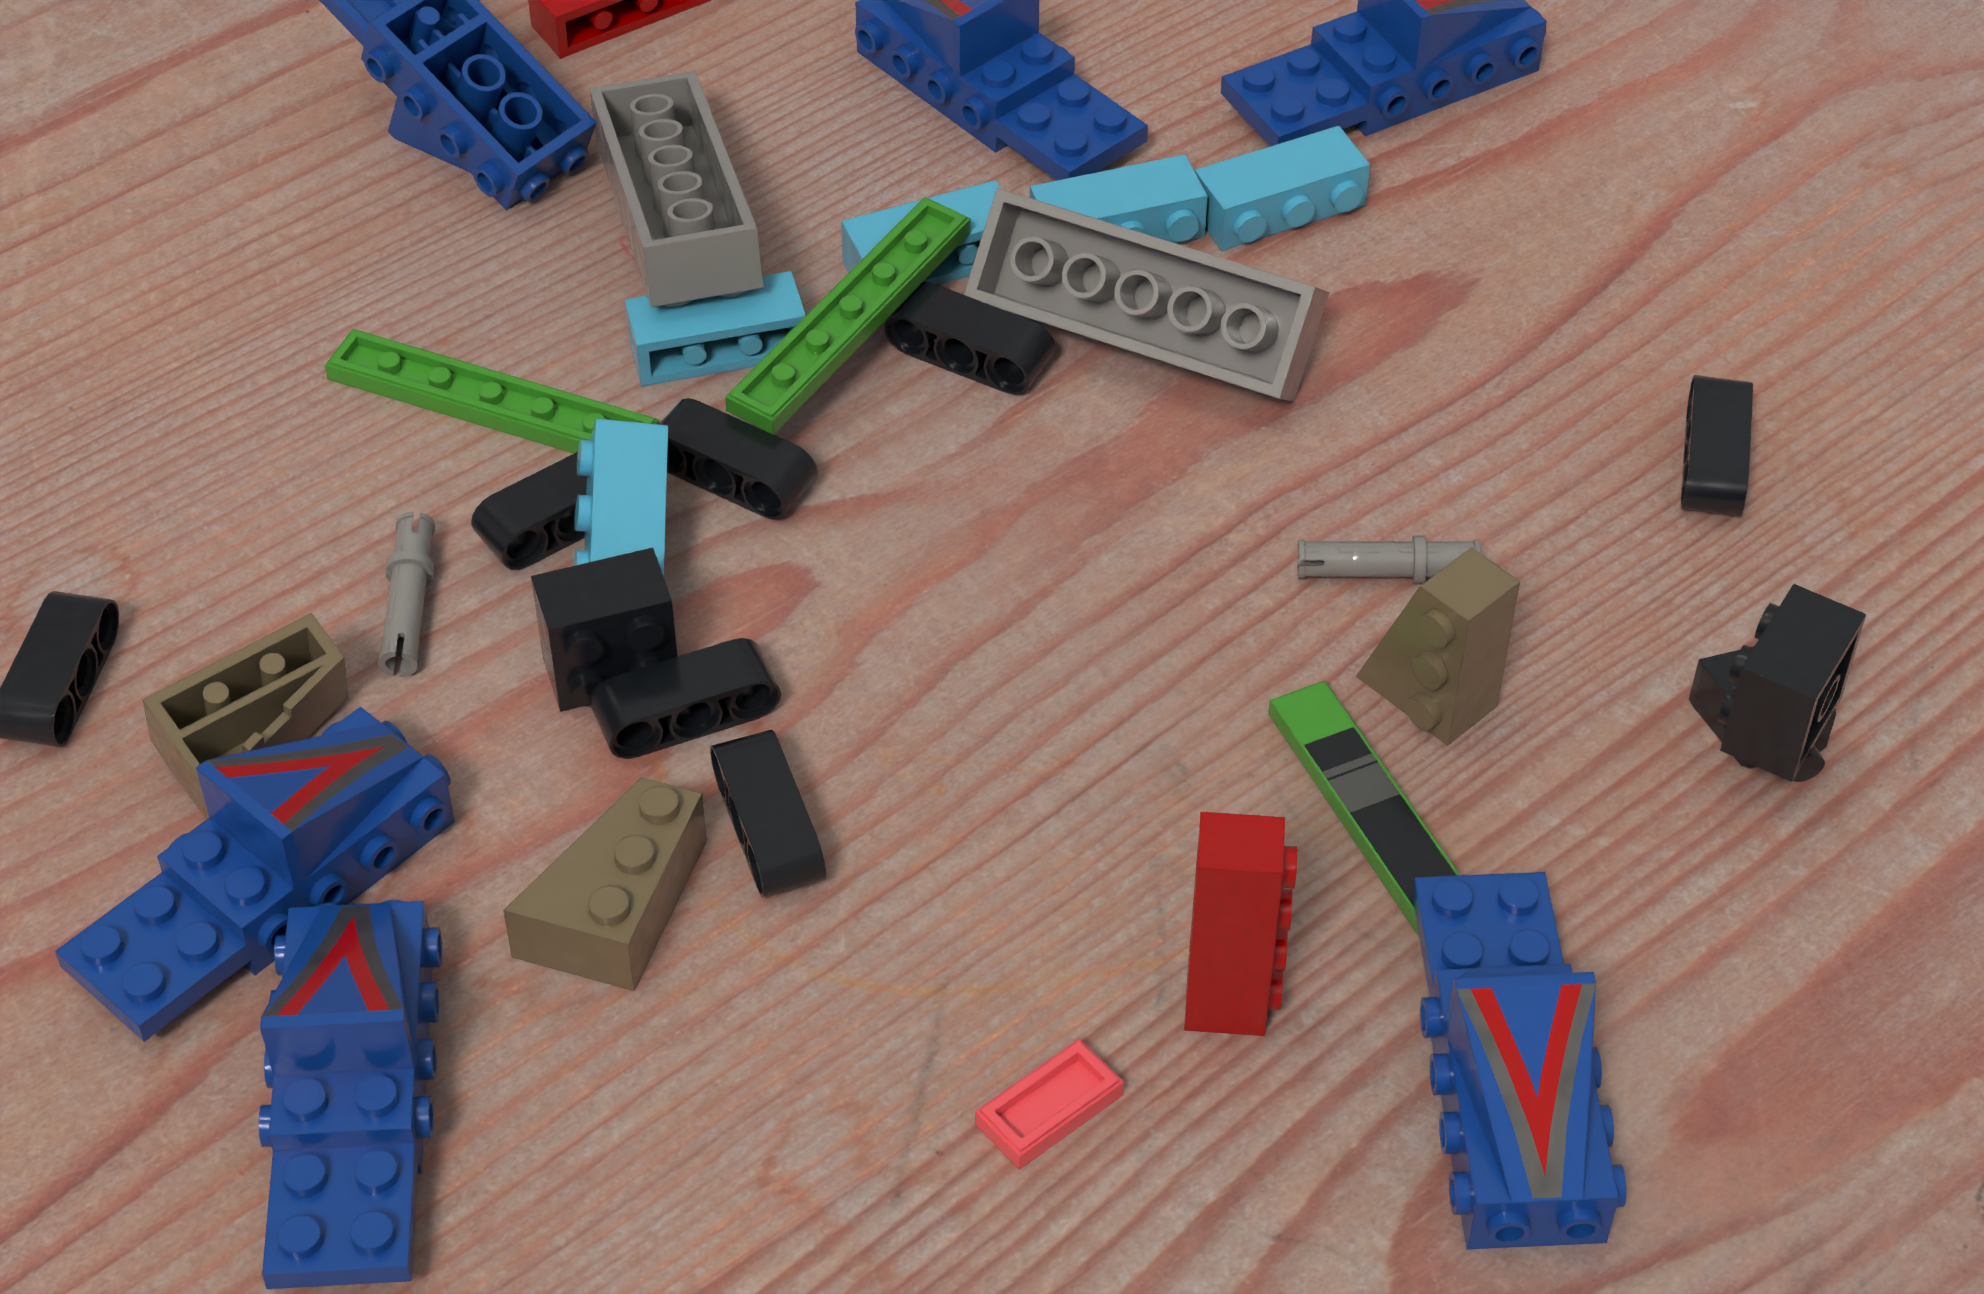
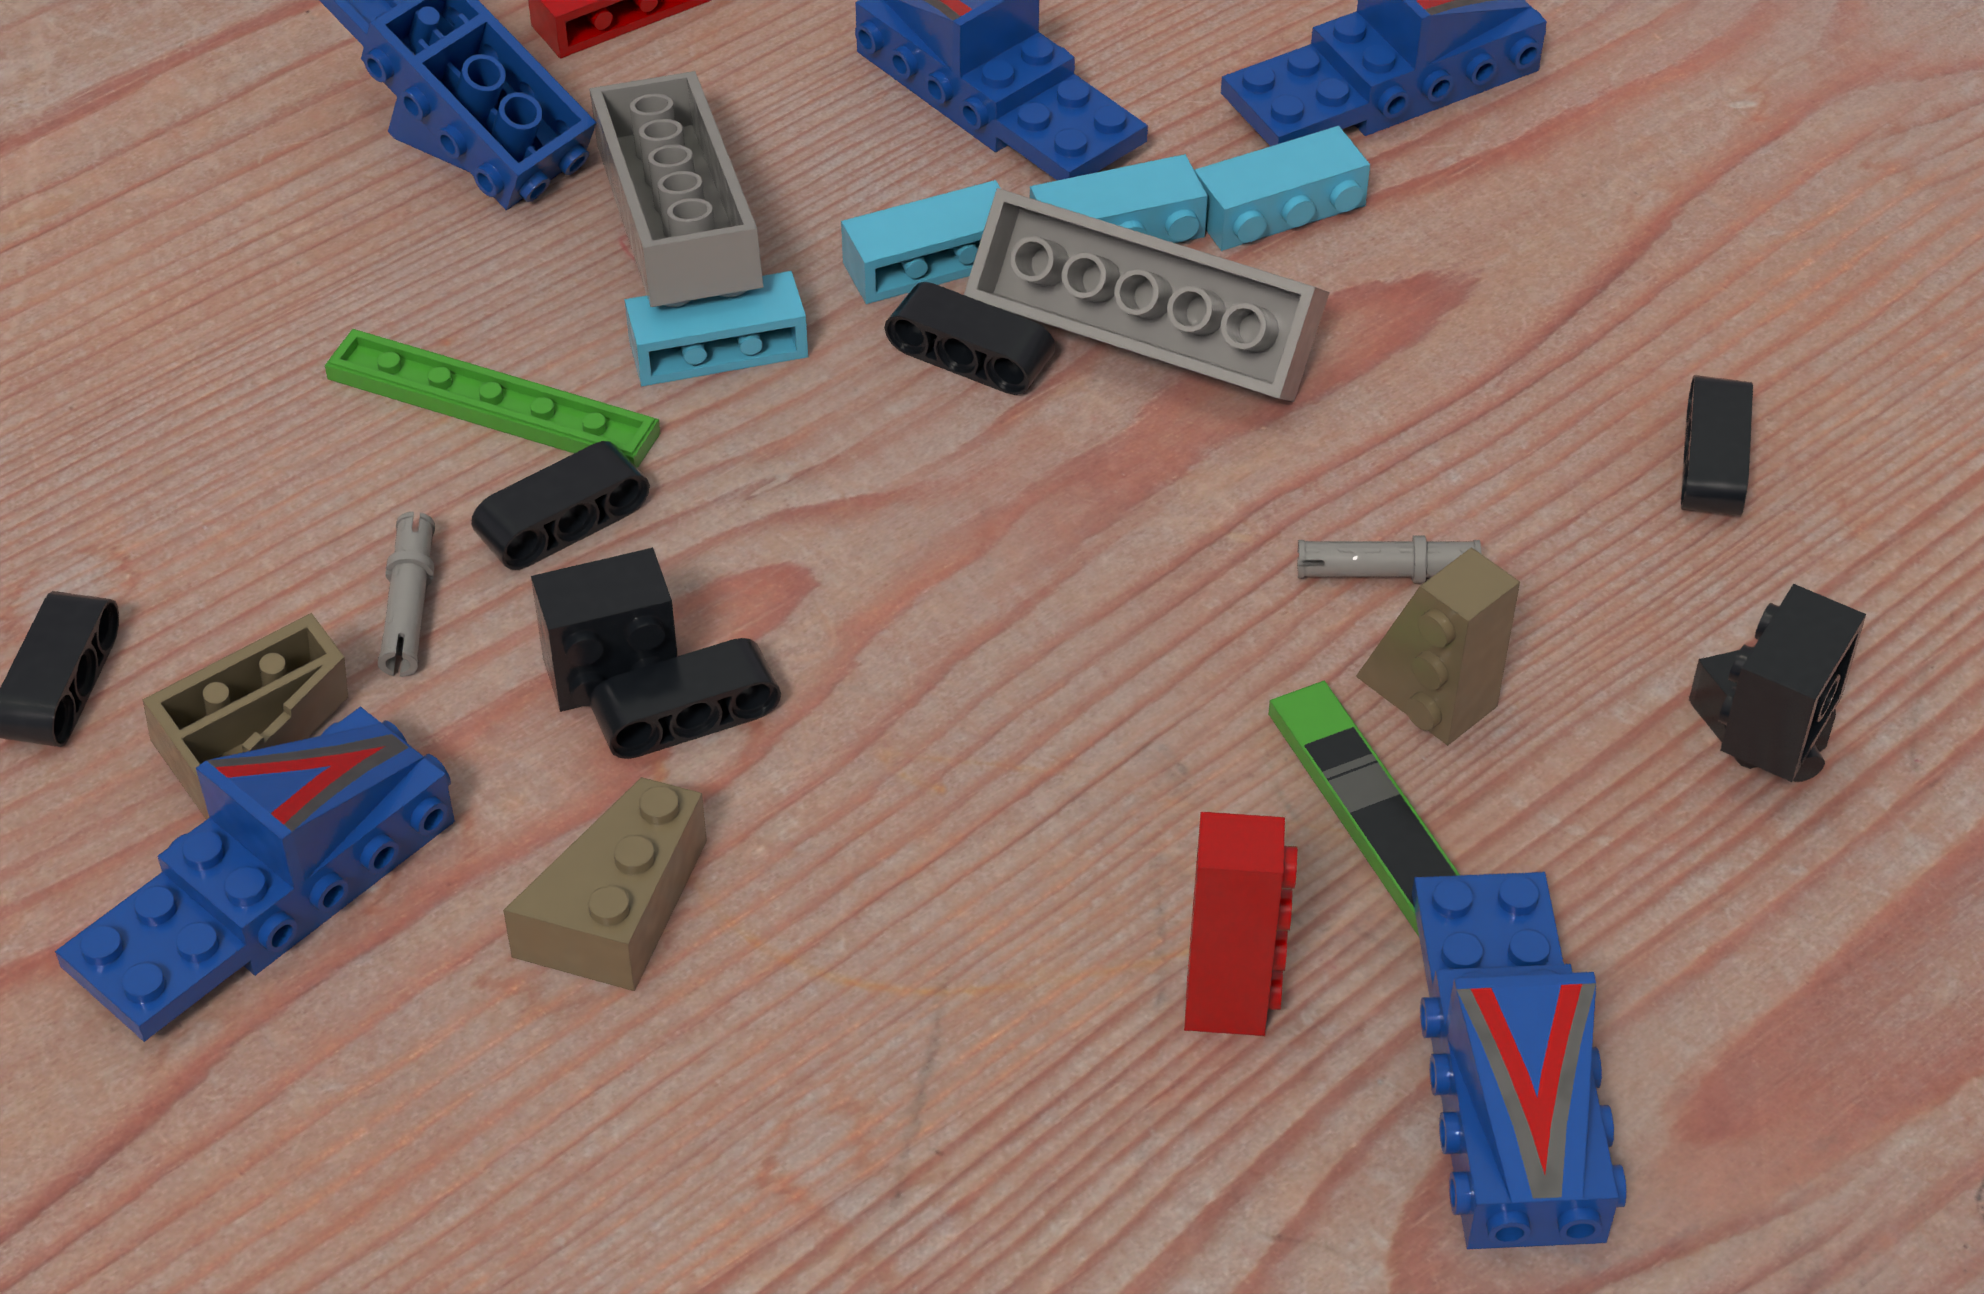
blue wedge [259,900,442,1289] -> none
medium azure brick [573,419,668,577] -> none
black beam [659,398,818,520] -> none
black beam [710,729,826,897] -> none
bright green tile [725,197,971,435] -> none
coral tile [975,1038,1124,1170] -> none

